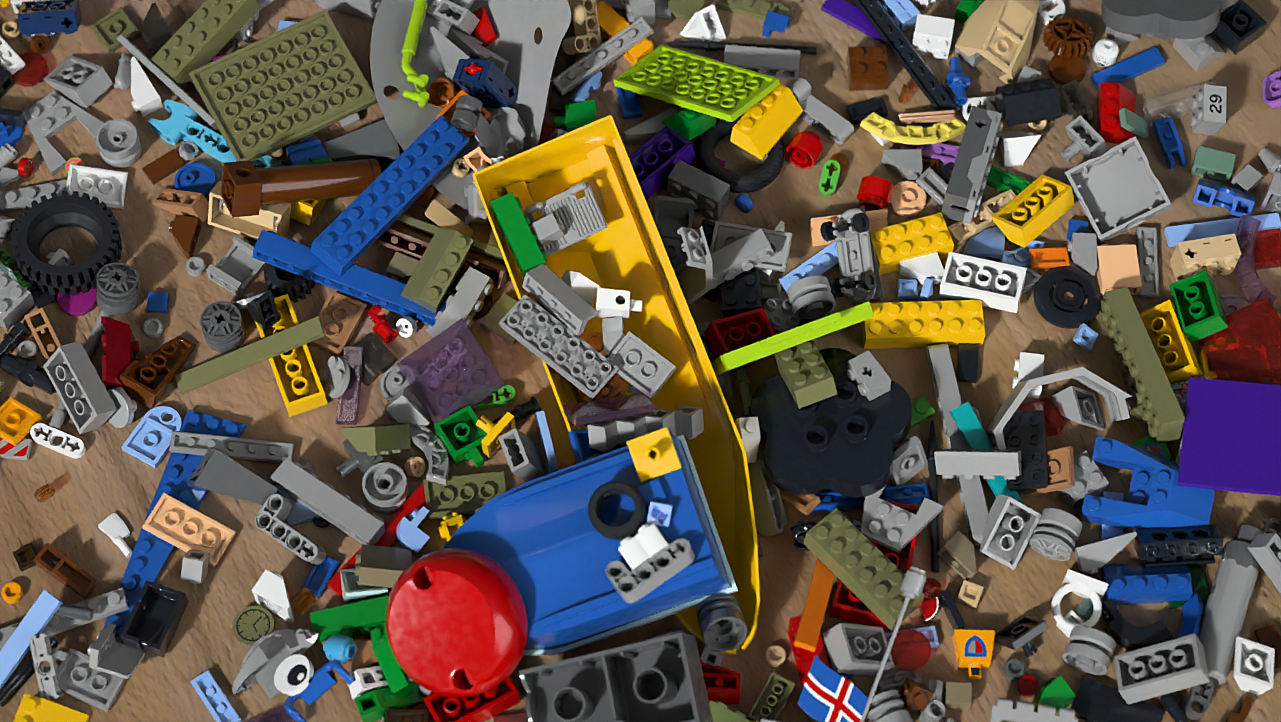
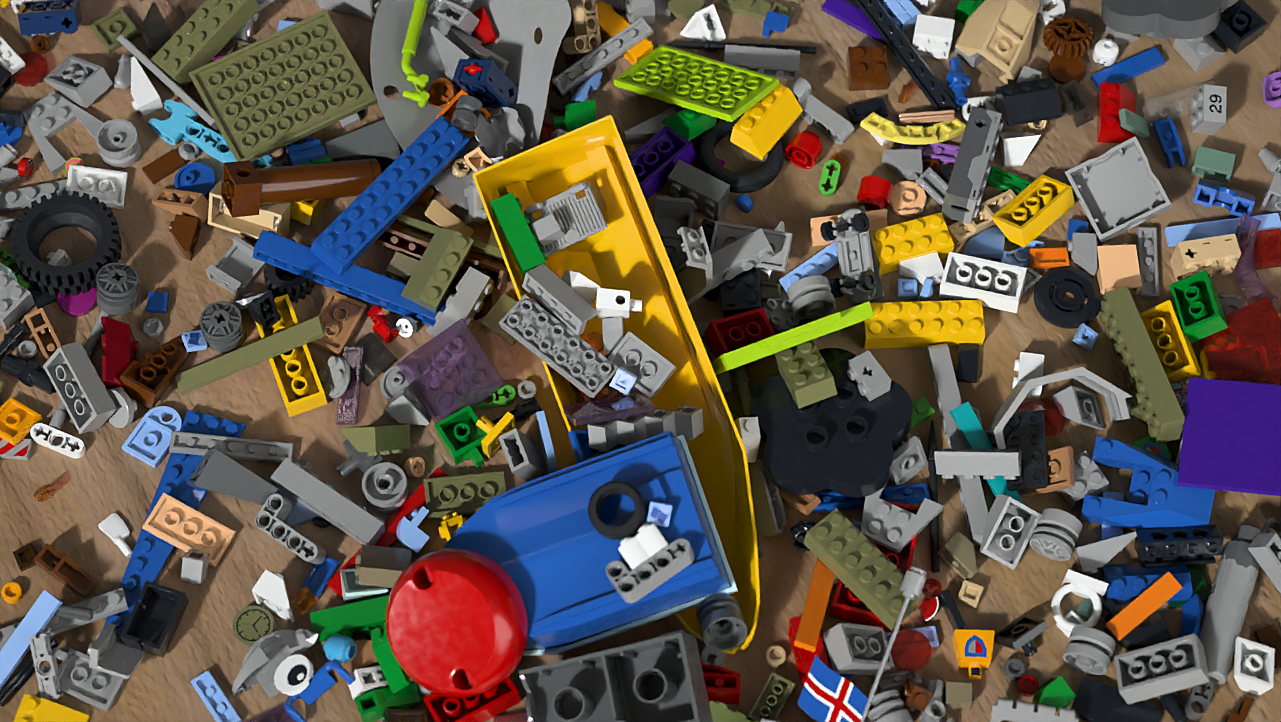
tan plate [1,21,20,39] -> none
light grey tile [186,257,206,277] -> none
light grey tile [410,424,449,485] -> none
blue tile [616,87,642,120] -> none
yellow tile [627,427,682,482] -> none
light grey brick [1060,115,1107,162] -> none
light grey brick [1230,164,1263,194] -> none
none -> light blue tile [181,330,207,352]
none -> light grey tile [517,380,537,401]
none -> light blue tile [610,367,638,395]
none -> orange tile [1104,572,1183,642]

